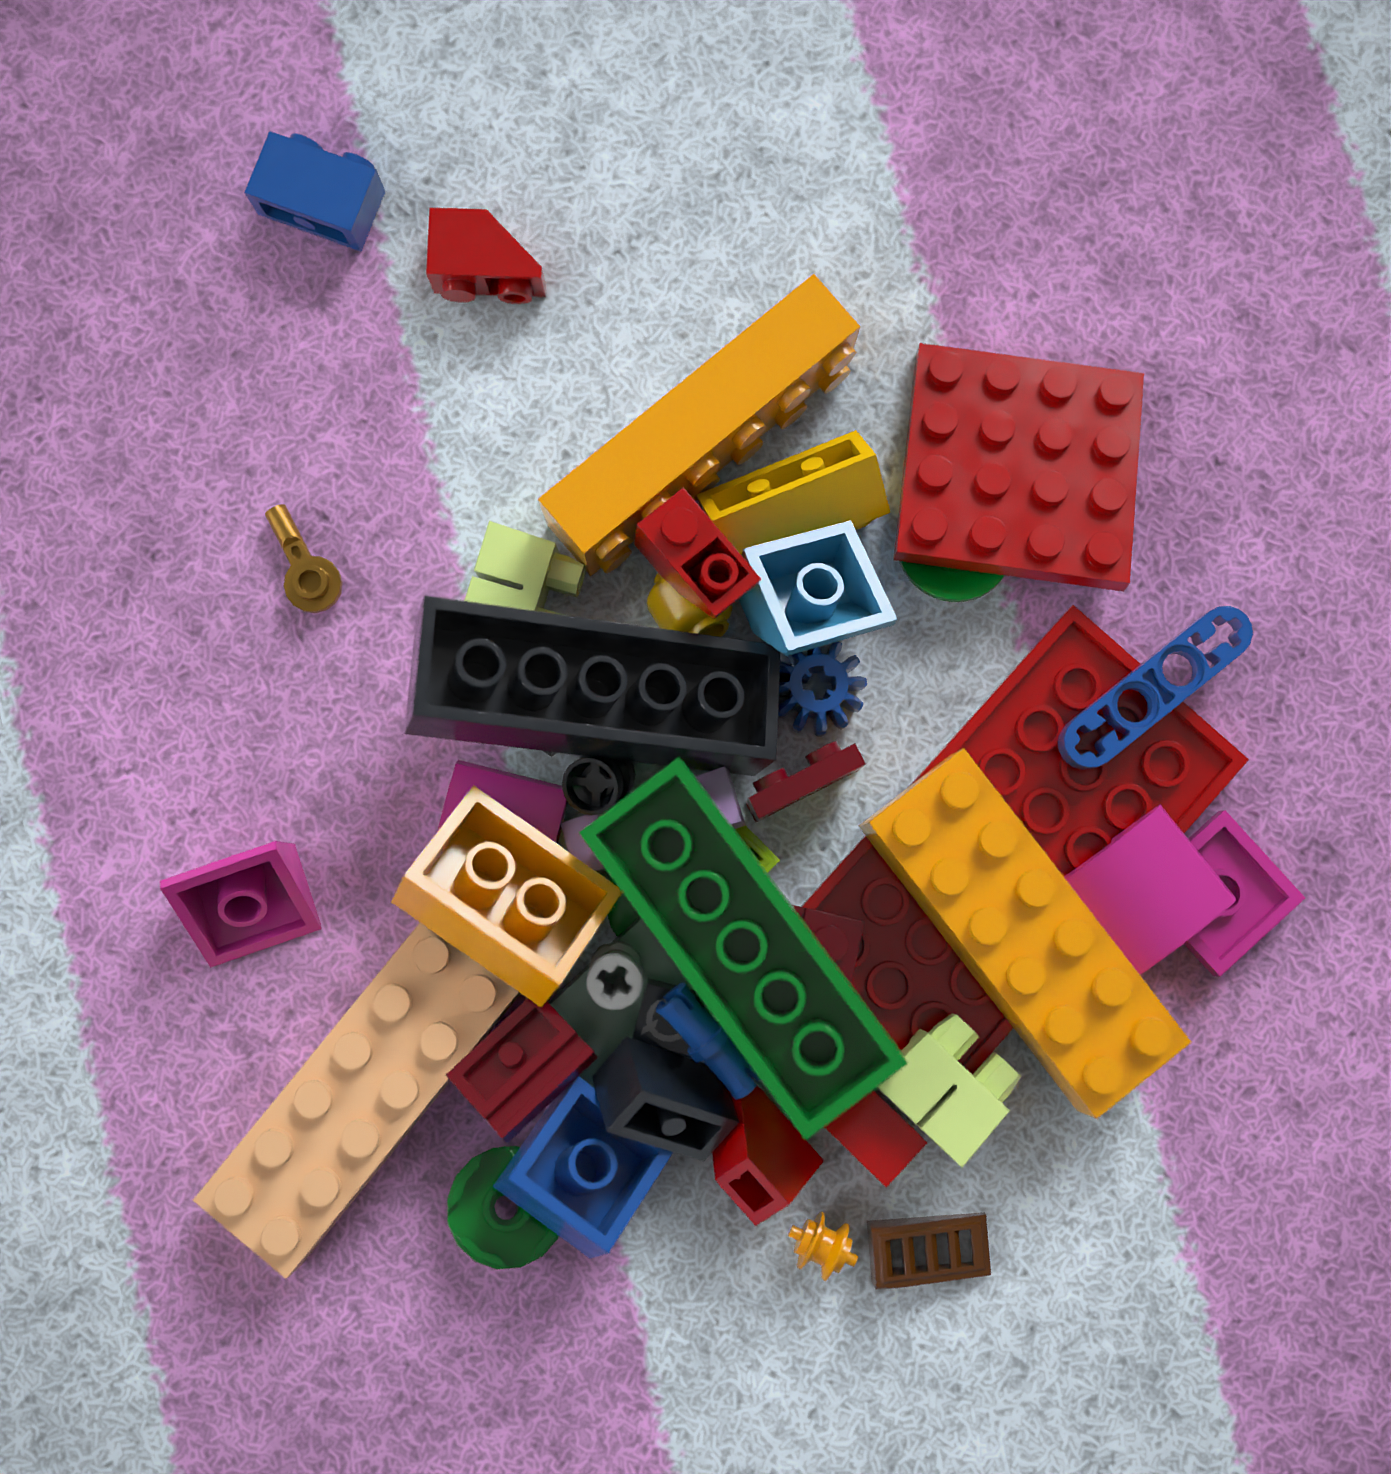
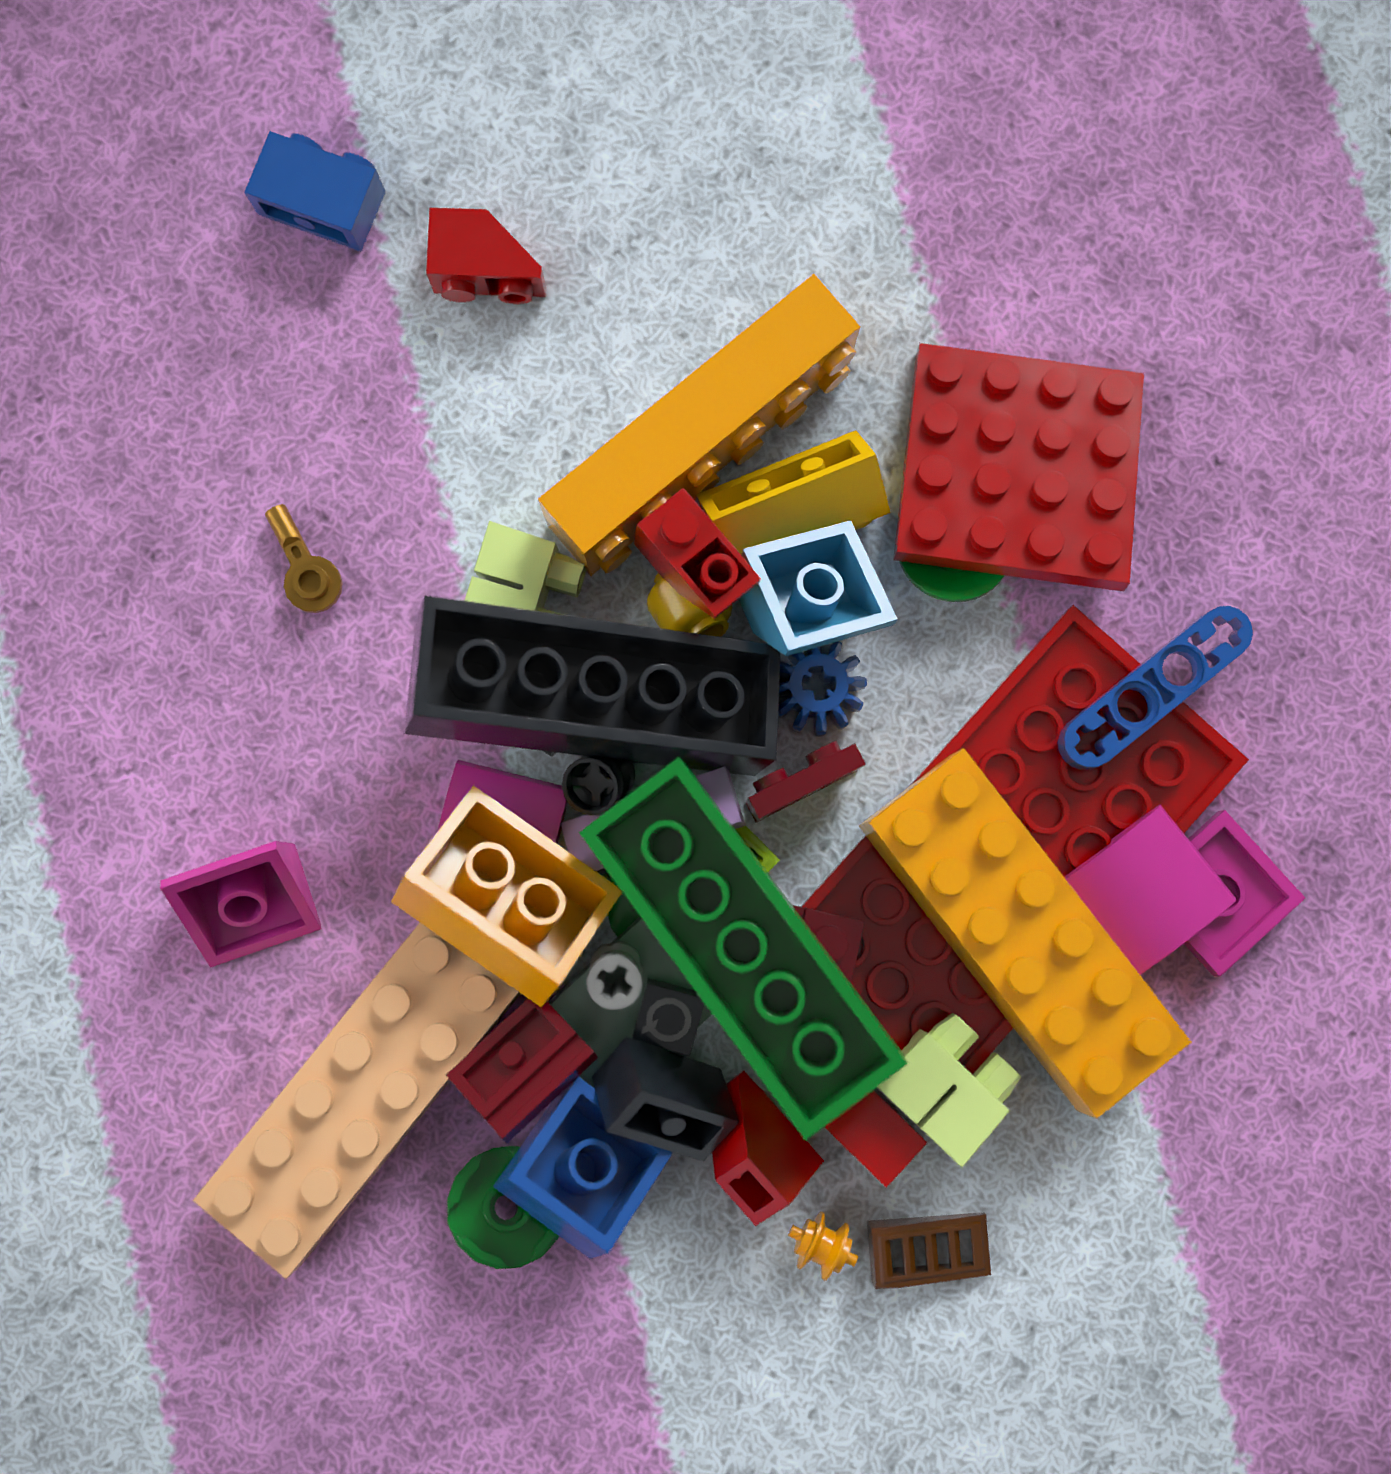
blue pin [655,983,761,1100] -> none

